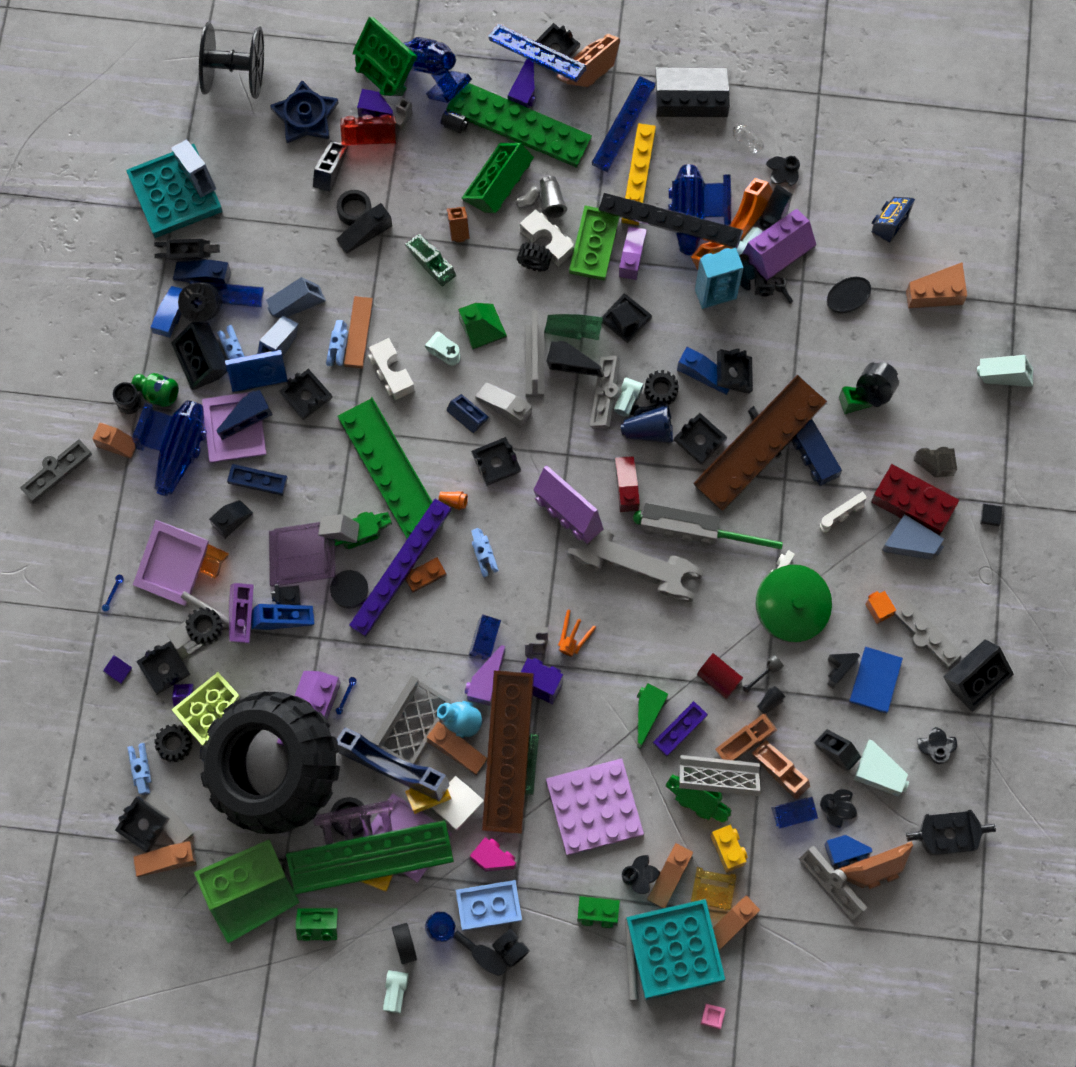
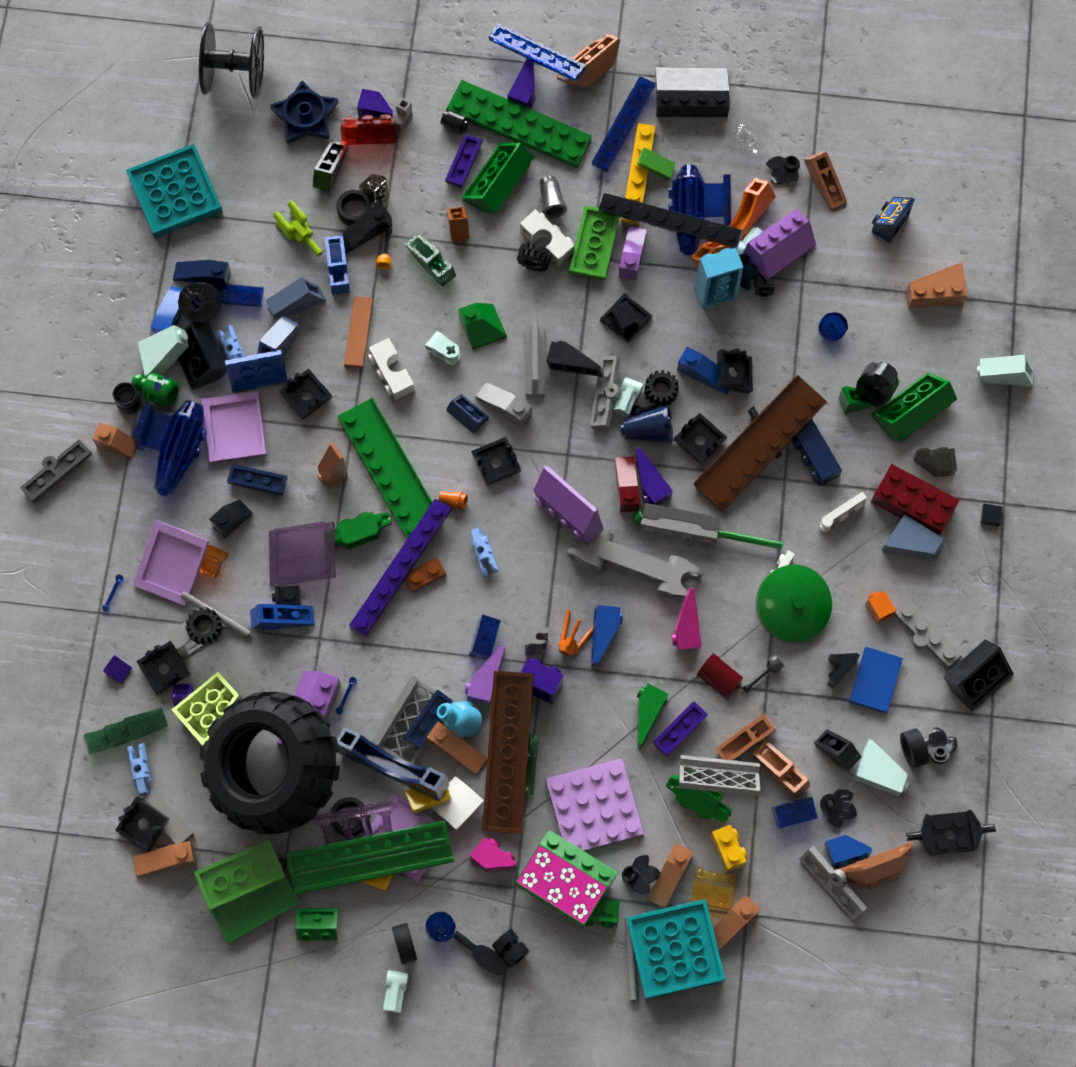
black hinge [154,238,220,260] -> none
black tyre [154,724,192,762] -> none
sand blue slope [171,139,216,198] -> none
dark blue slope [216,389,273,440] -> none
medium lavender slope [229,583,254,643] -> none
light grey slope [318,514,359,543] -> none
light blue hinge [326,320,348,366] -> none
black tile [330,570,369,609] -> none
green plate [352,17,417,96] -> none
clear blue piece [403,37,472,103] -> none
light blue plate [456,880,522,931] -> none
light grey arm [516,186,540,207] -> none
black piece [530,23,580,70] -> none
clear green slope [544,314,603,340] -> none
bright pink tile [701,1004,726,1029] -> none
black cone [757,686,786,714] -> none
black slope [759,184,793,231] -> none
black hand [775,278,793,303] -> none
black piece [827,276,871,313] -> none
none -> clear green slope [83,708,168,755]
none -> light aqua slope [138,325,189,377]
none -> lime plant [273,200,323,257]
none -> nougat slope [317,442,348,488]
none -> blue slope [325,235,350,295]
none -> clear smoke slope [359,174,389,206]
none -> light orange hinge [376,227,392,269]
none -> dark blue plate [403,689,453,750]
none -> dark purple plate [445,134,482,188]
none -> slope [515,830,618,927]
none -> blue slope [591,605,623,666]
none -> dark purple slope [635,447,673,506]
none -> bright green tile [637,147,675,180]
none -> dark pink slope [671,588,702,650]
none -> nougat slope [804,152,847,210]
none -> clear blue hair [818,312,848,342]
none -> green slope [871,372,957,442]
none -> black tyre [900,728,929,768]

